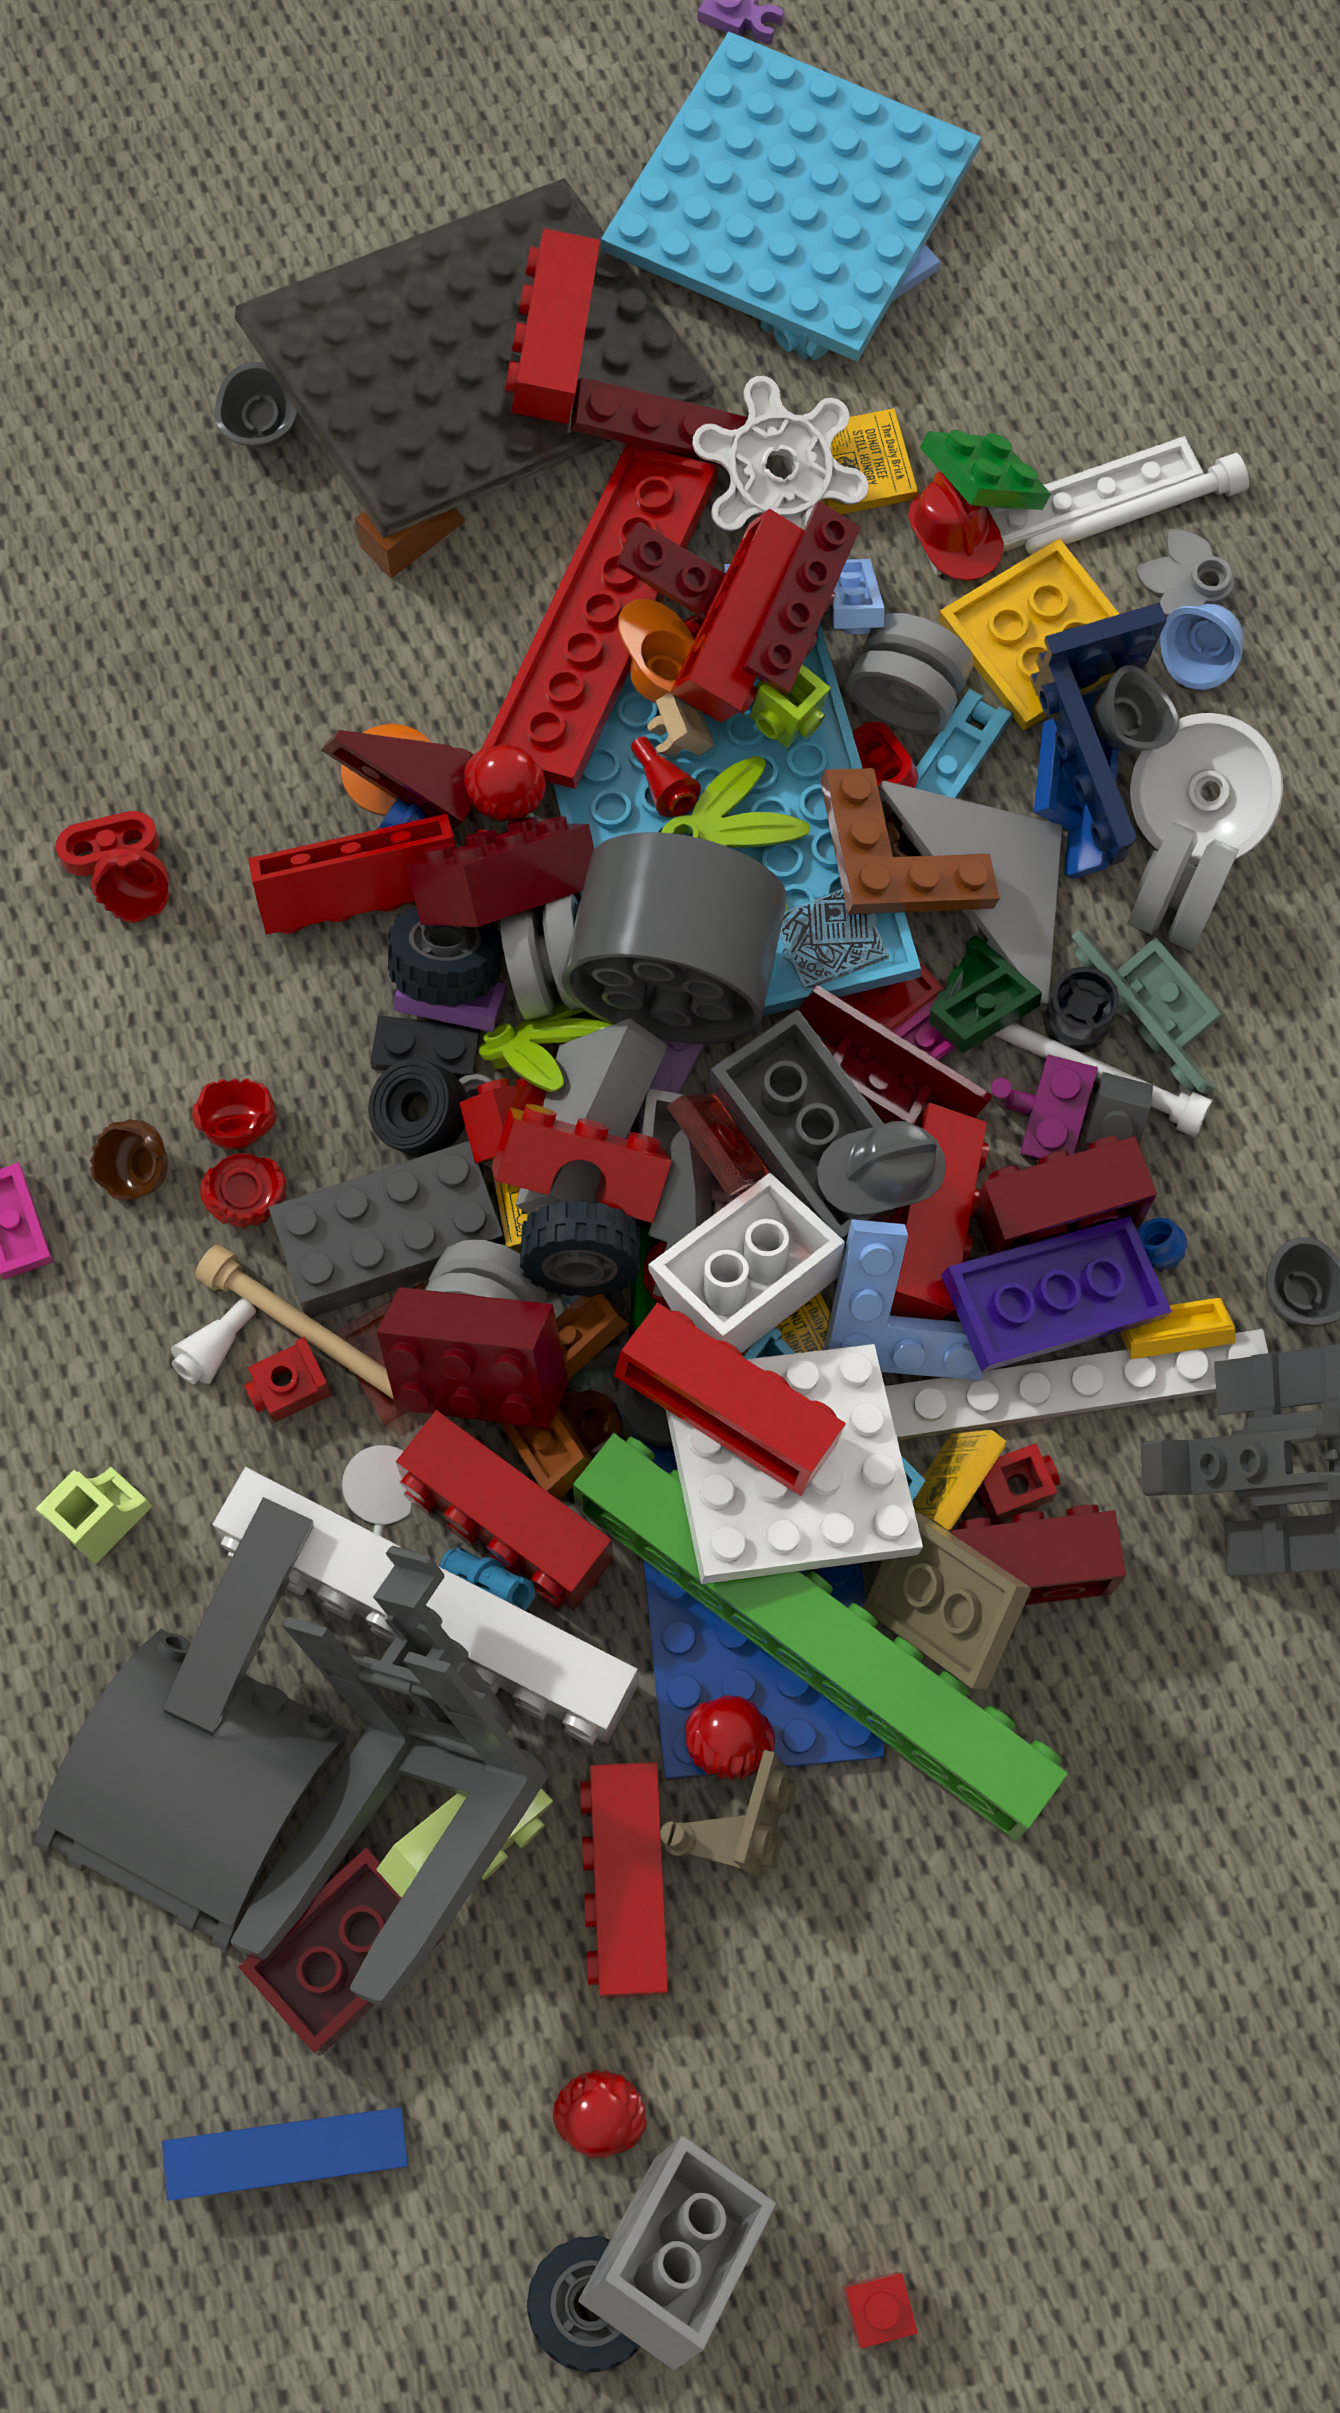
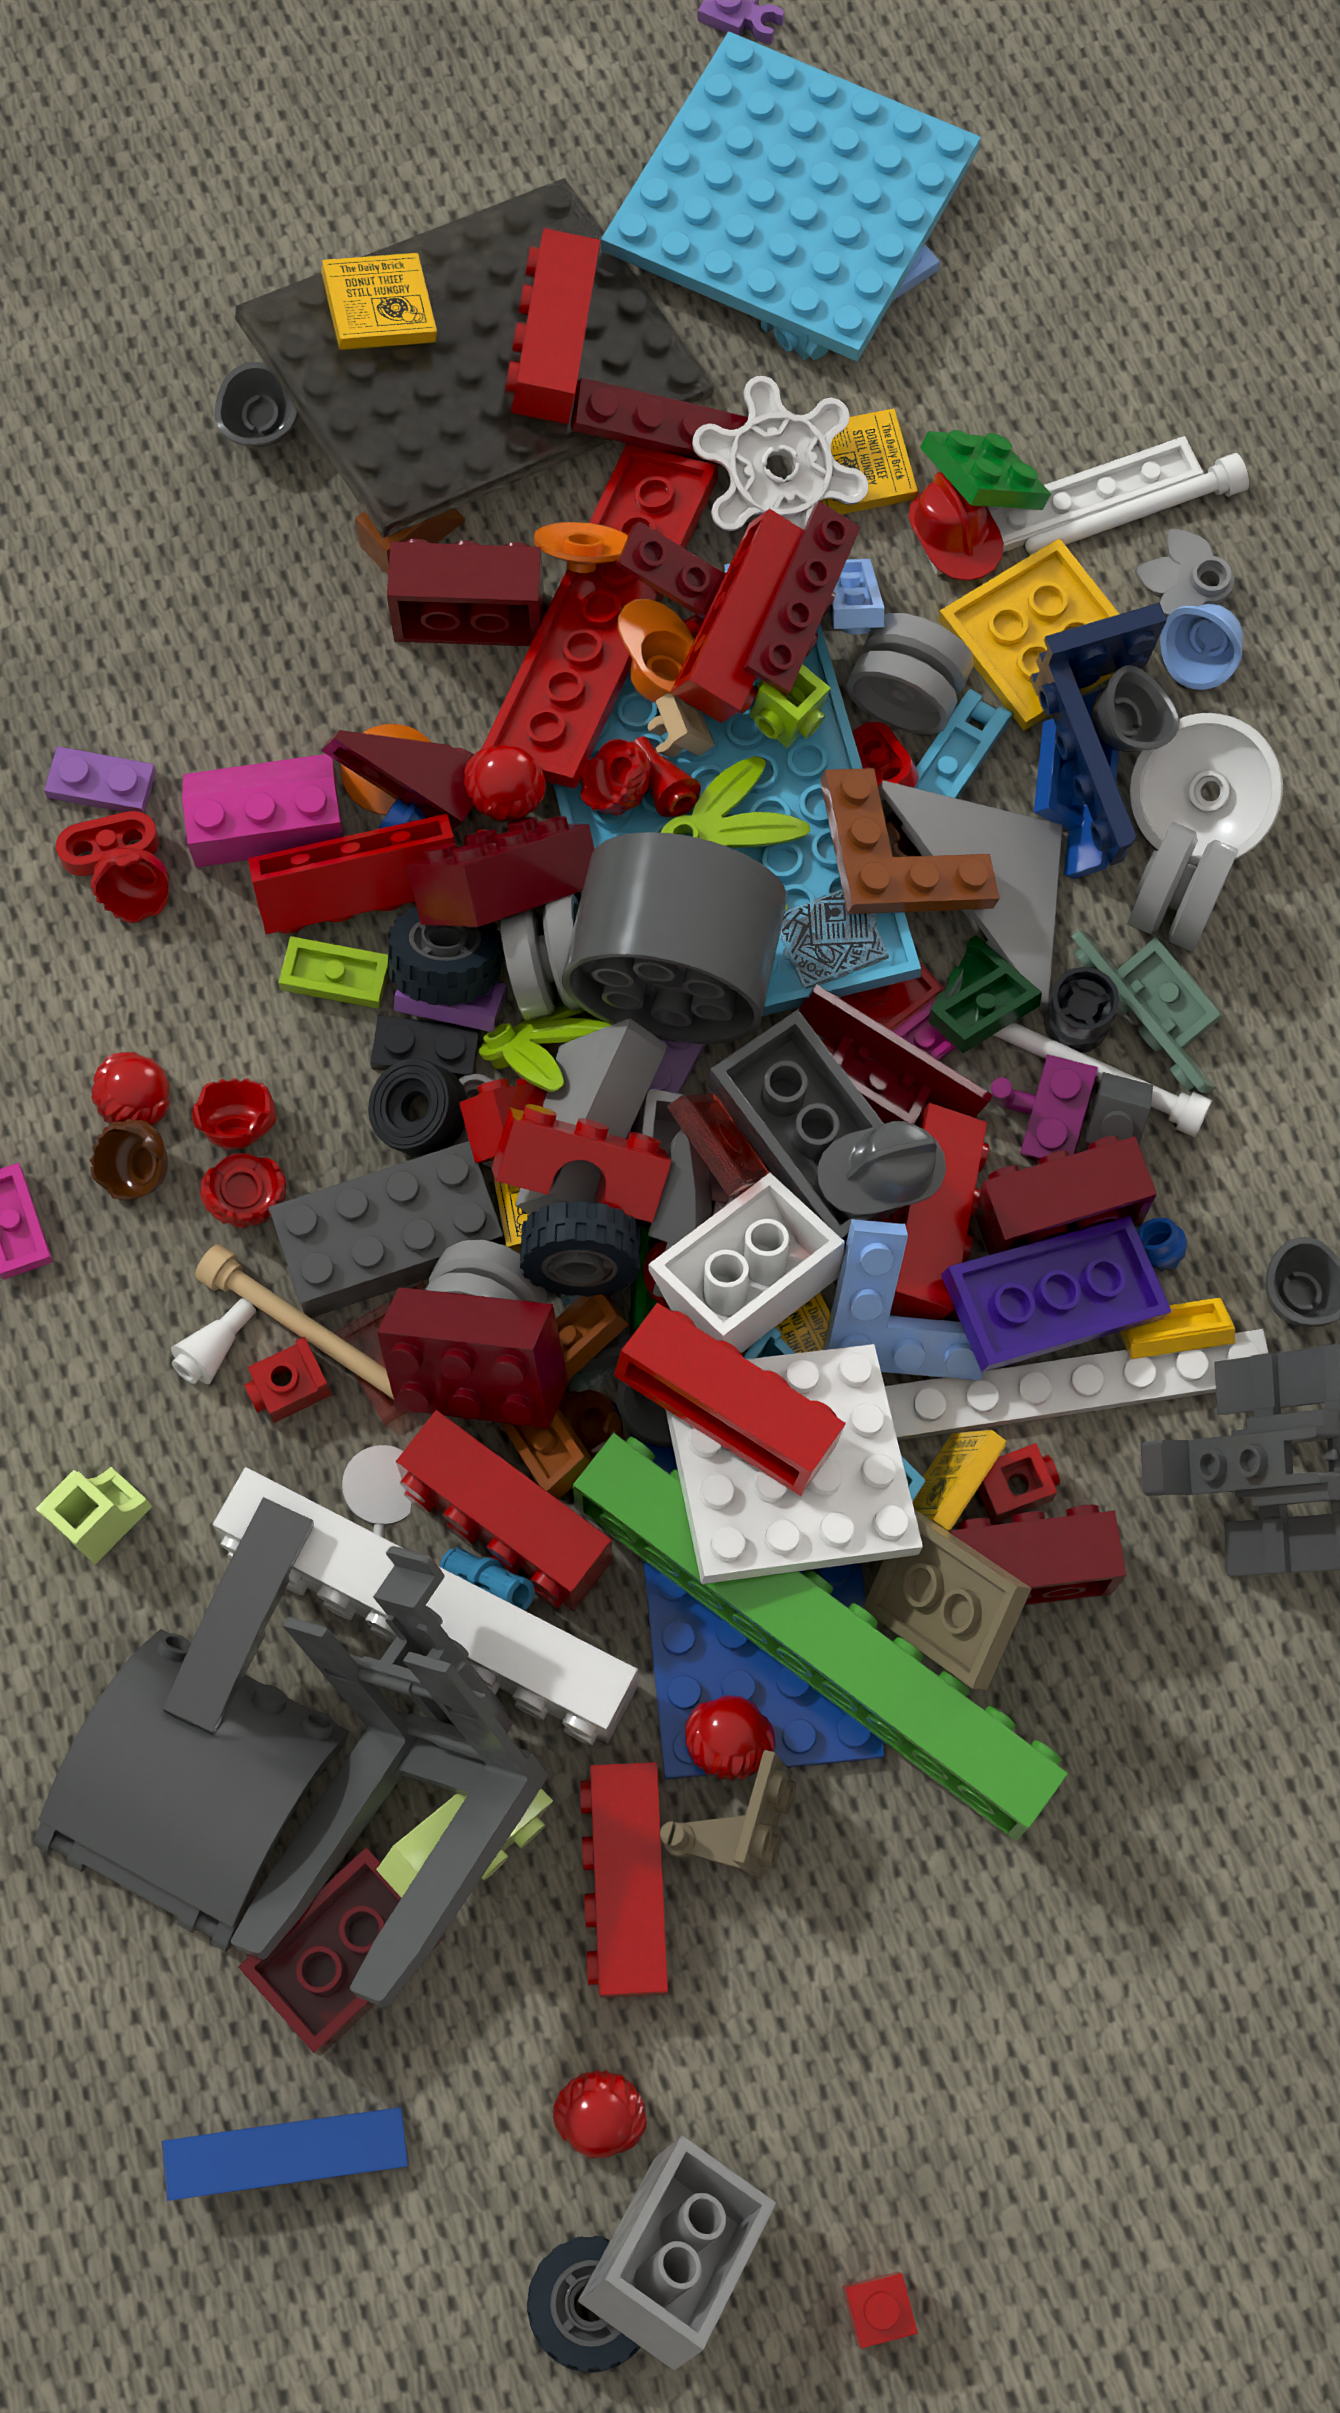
none -> medium lavender plate [44,746,156,813]
none -> red hair [91,1052,170,1126]
none -> dark pink slope [182,754,344,867]
none -> lime plate [278,936,389,1009]
none -> yellow tile [321,253,437,350]
none -> dark red brick [387,539,544,647]
none -> orange dish [534,522,628,573]
none -> red hair [580,739,651,816]

